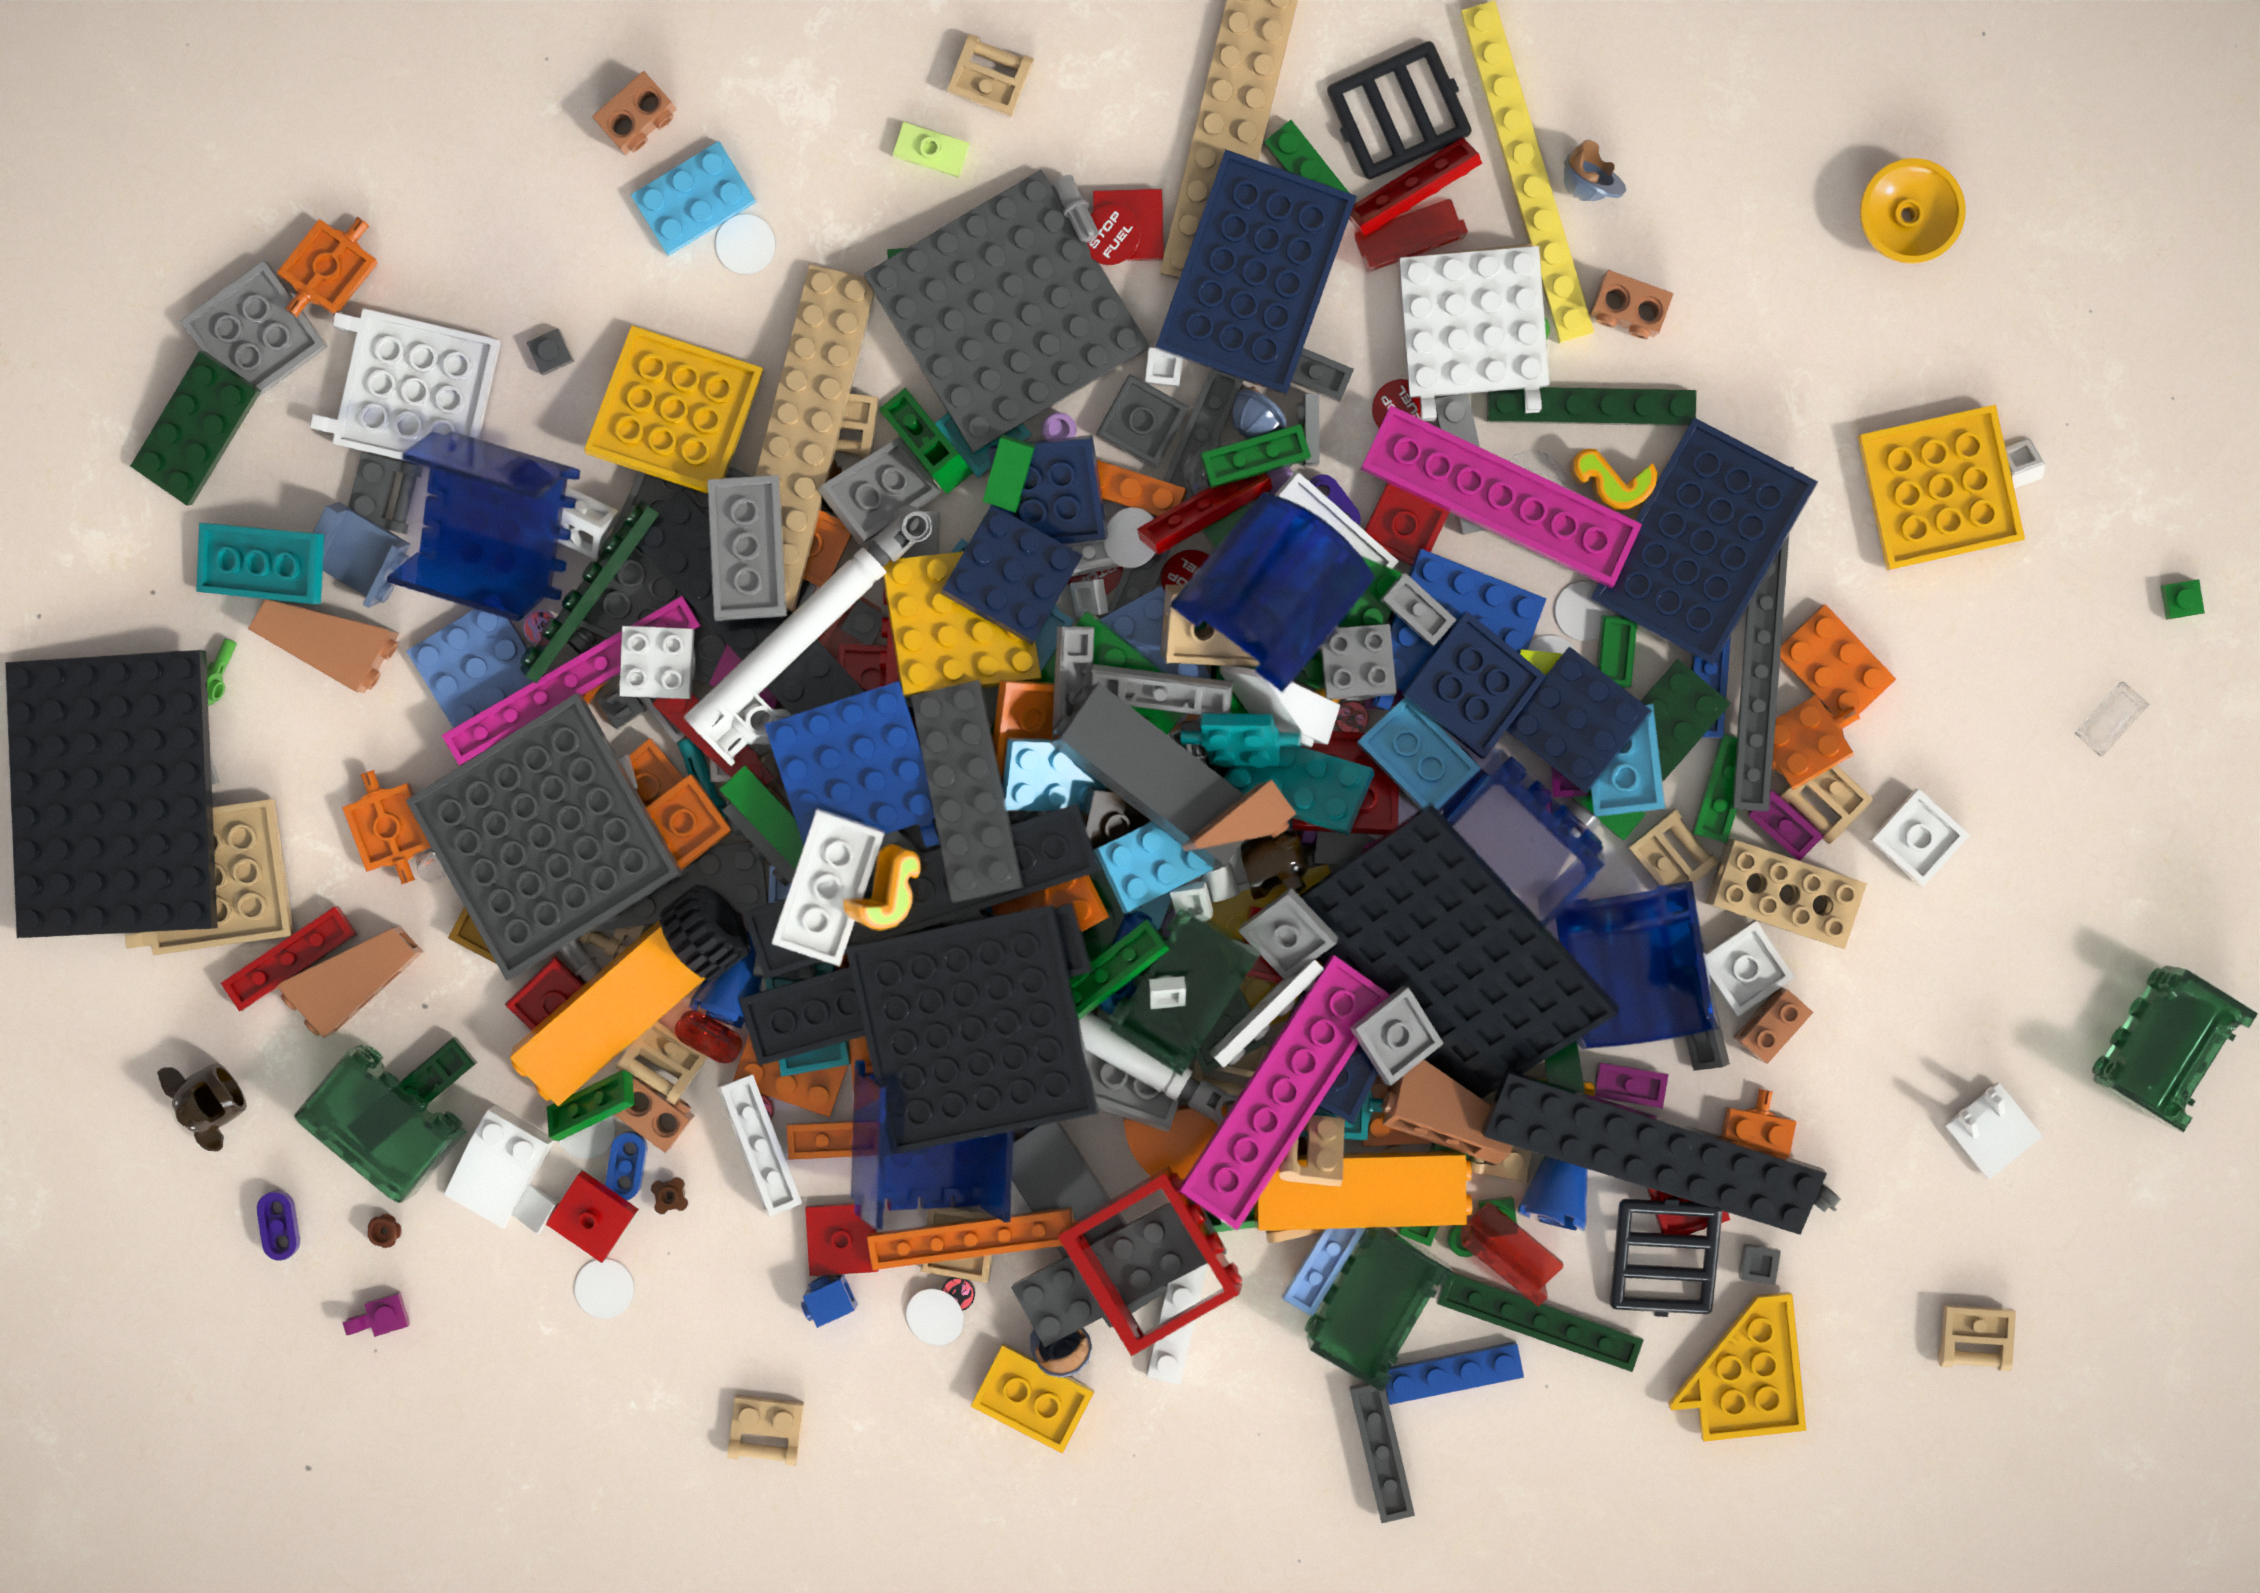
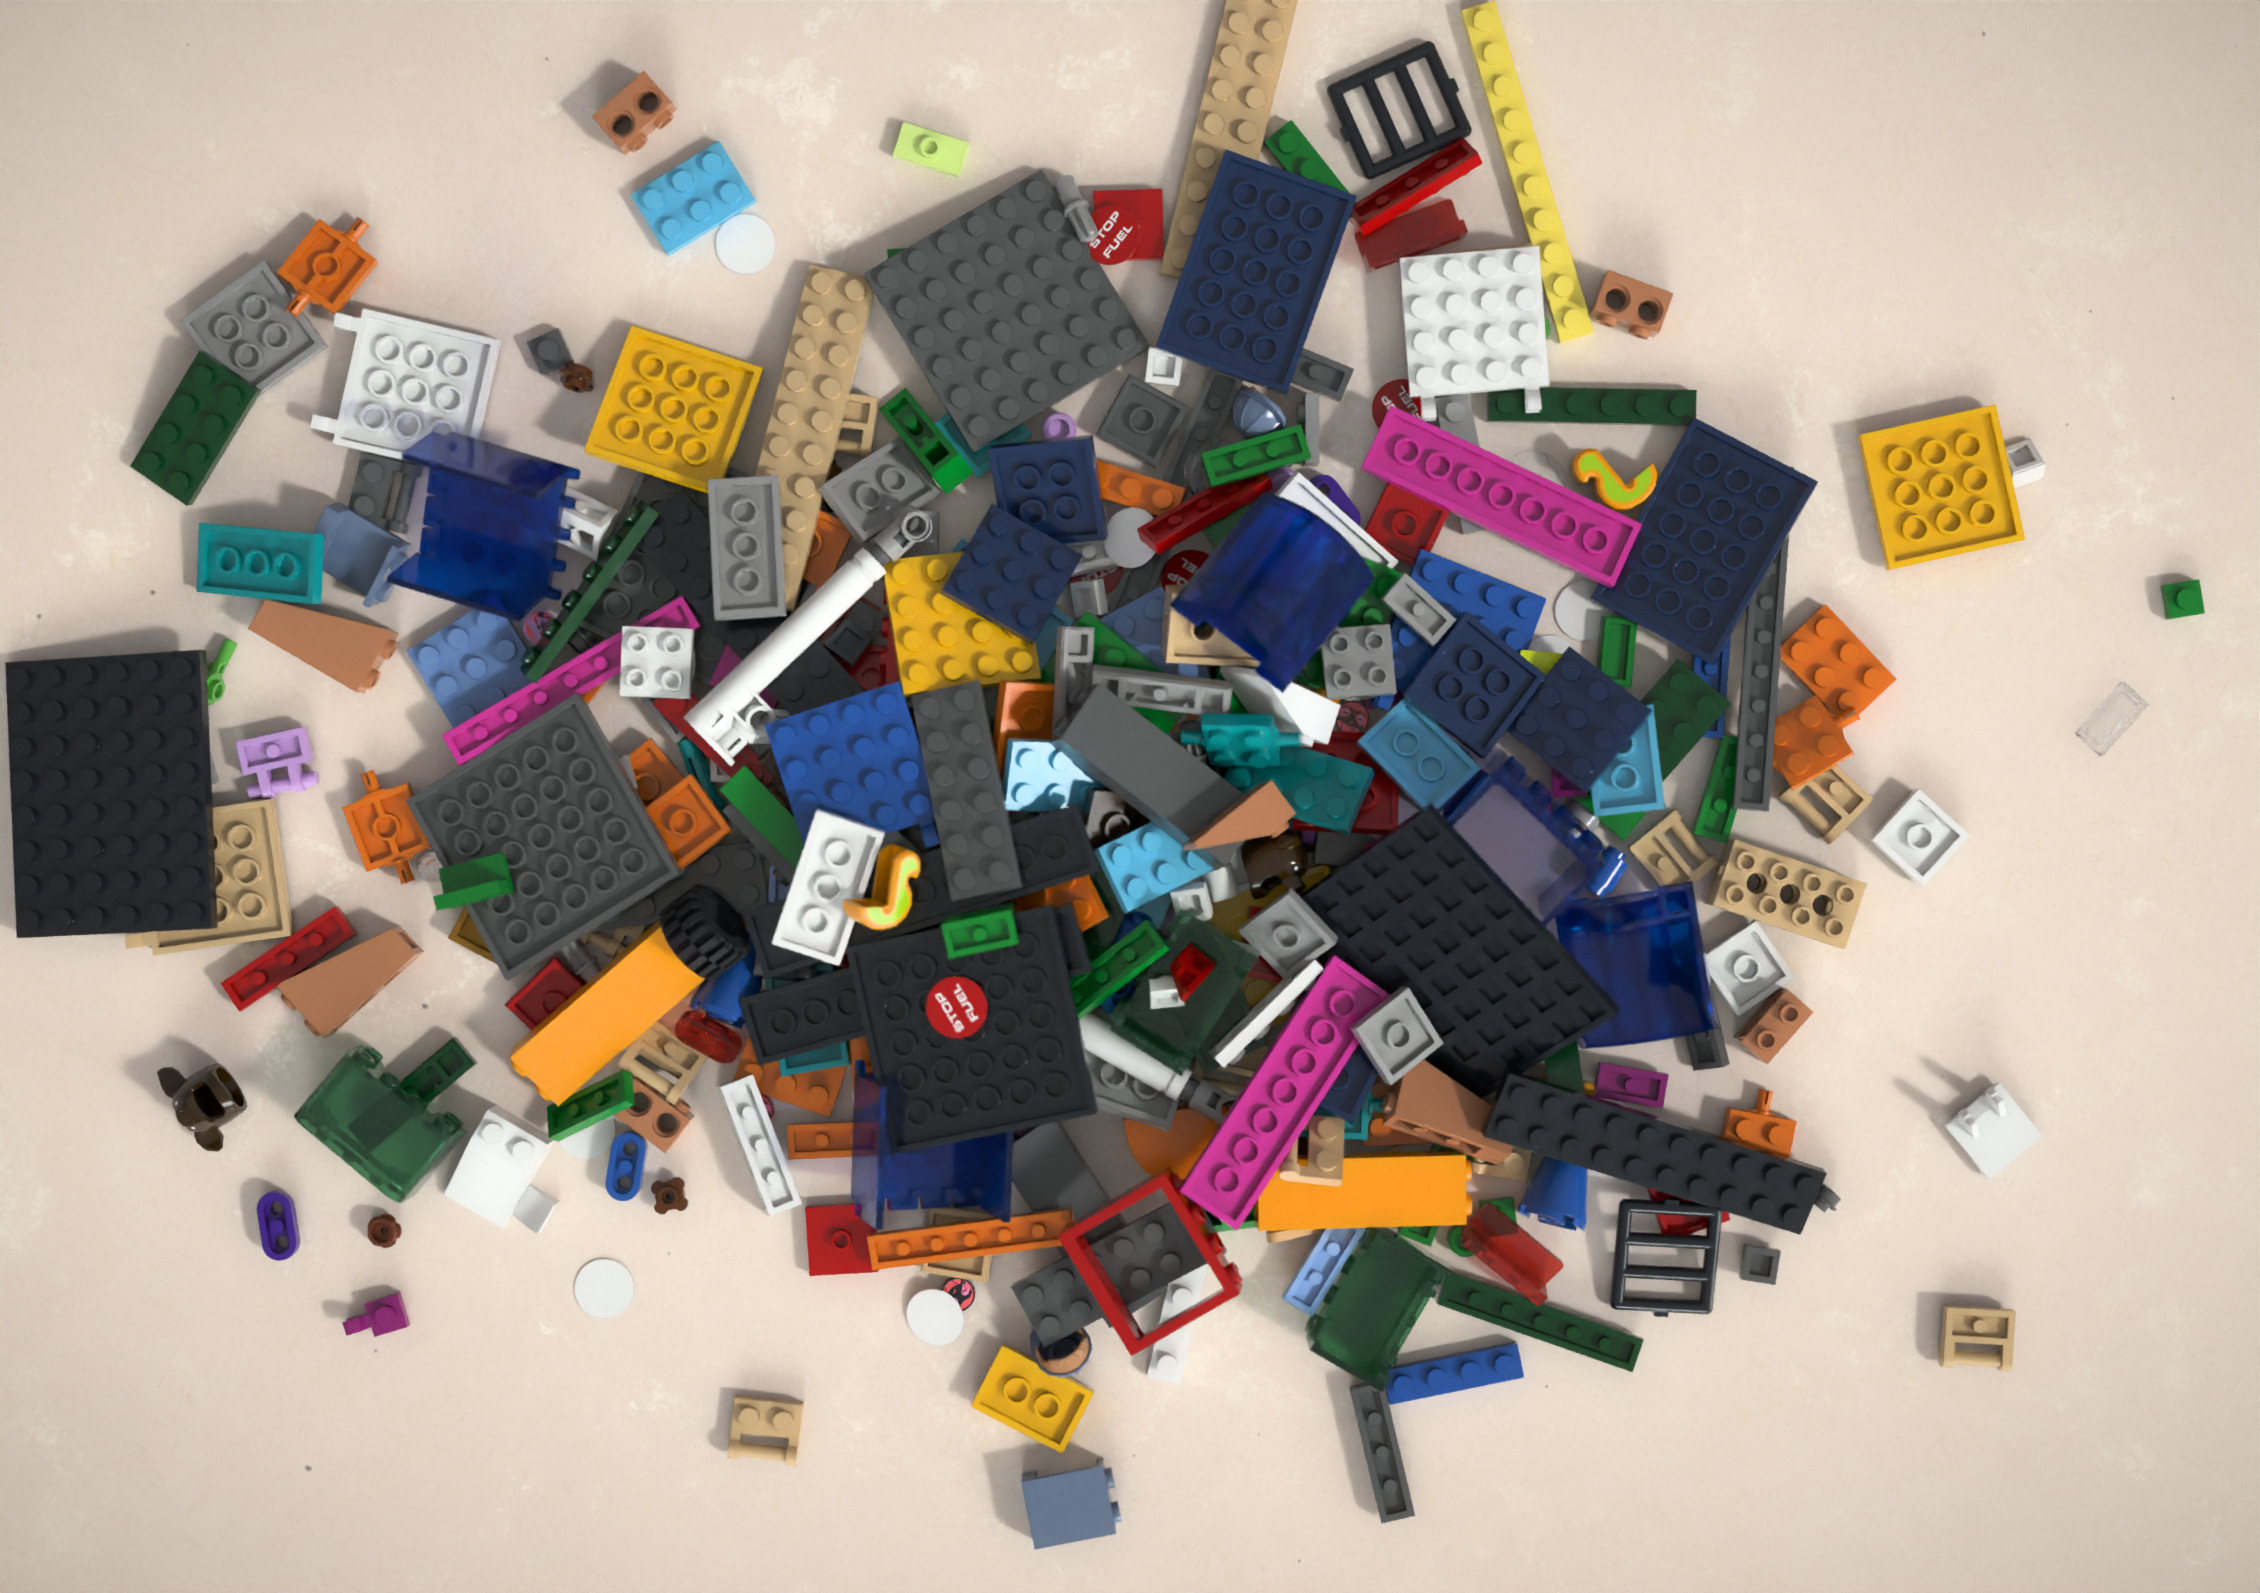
red plate [546,1170,639,1263] -> none
dark grey tile [597,685,647,730] -> none
blue brick [801,1274,858,1328] -> none
tan plate [947,34,1035,117] -> none
green tile [982,434,1036,512] -> none
sand blue piece [1563,140,1626,201] -> none
yellow wing [1668,1292,1807,1442] -> none
magenta plate [1747,788,1824,861] -> none
yellow dish [1860,158,1966,264] -> none
clear green windscreen [2092,965,2258,1133] -> none
none -> lavender plate [236,727,319,799]
none -> green panel [433,853,514,910]
none -> reddish brown plate [558,363,594,393]
none -> black plate [824,618,873,668]
none -> red sticker [926,976,987,1038]
none -> green panel [941,901,1019,959]
none -> sand blue panel [1021,1458,1122,1550]
none -> red tile [1169,943,1216,1002]
none -> blue brick [1580,845,1629,899]

